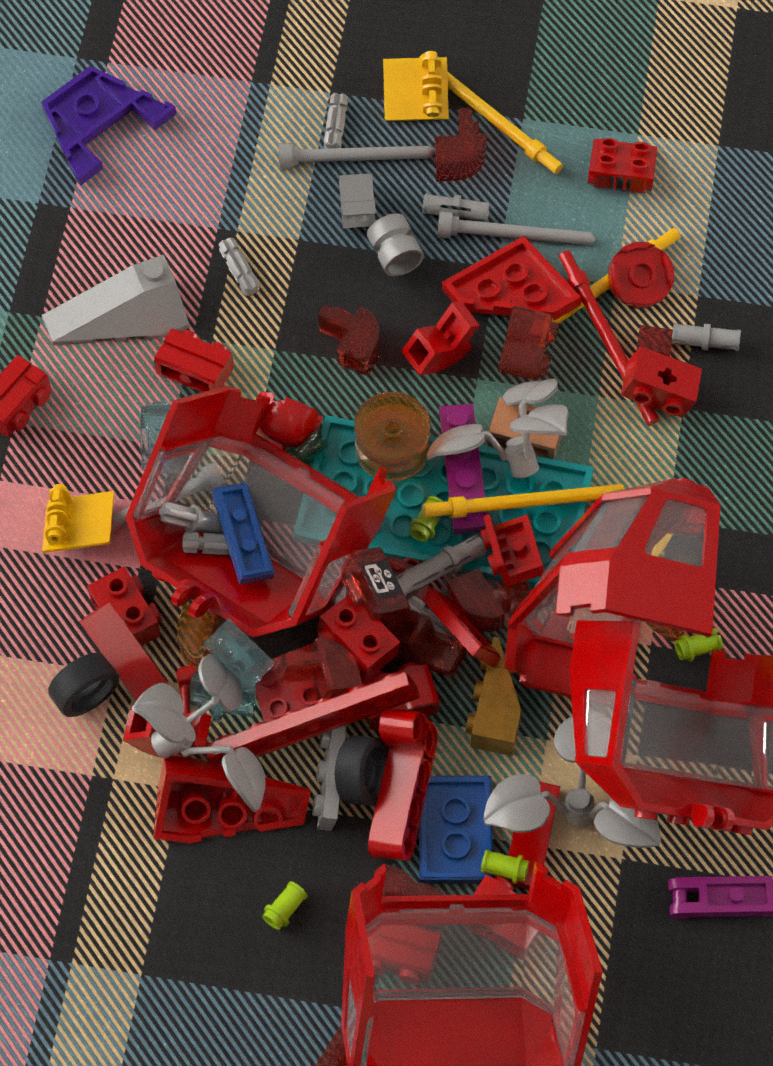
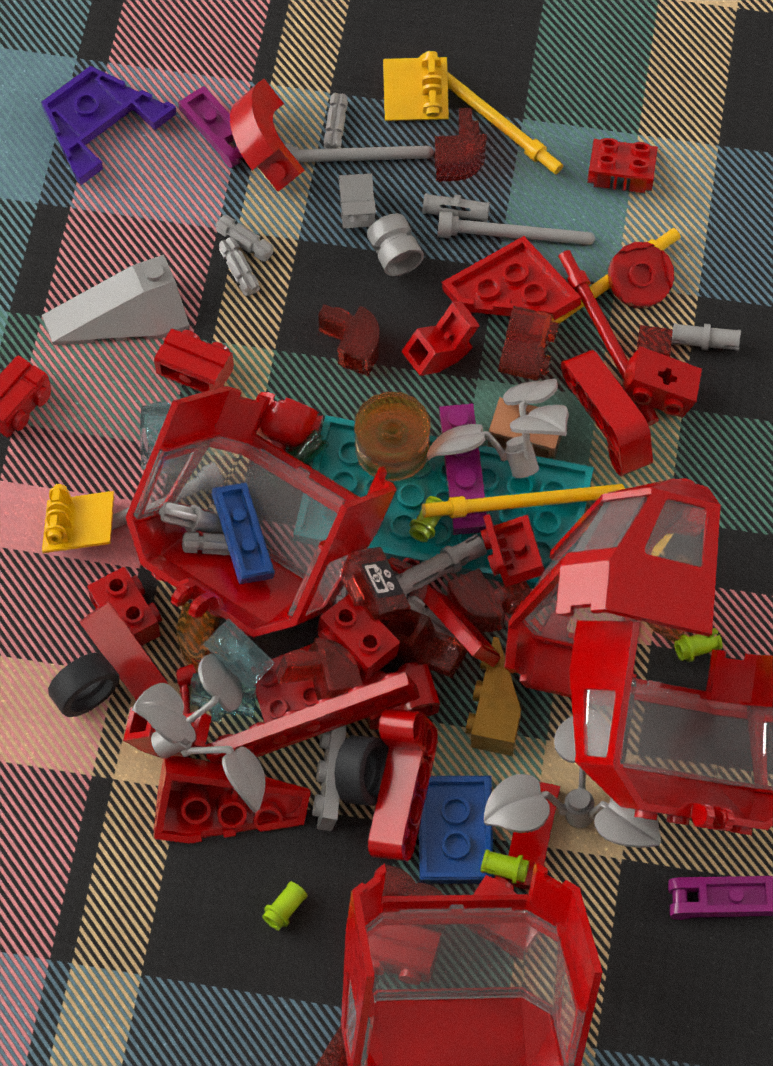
none -> magenta plate [178,86,242,168]
none -> light grey axle [216,215,274,262]
none -> red arch [230,79,305,192]
none -> red beam [561,350,653,476]

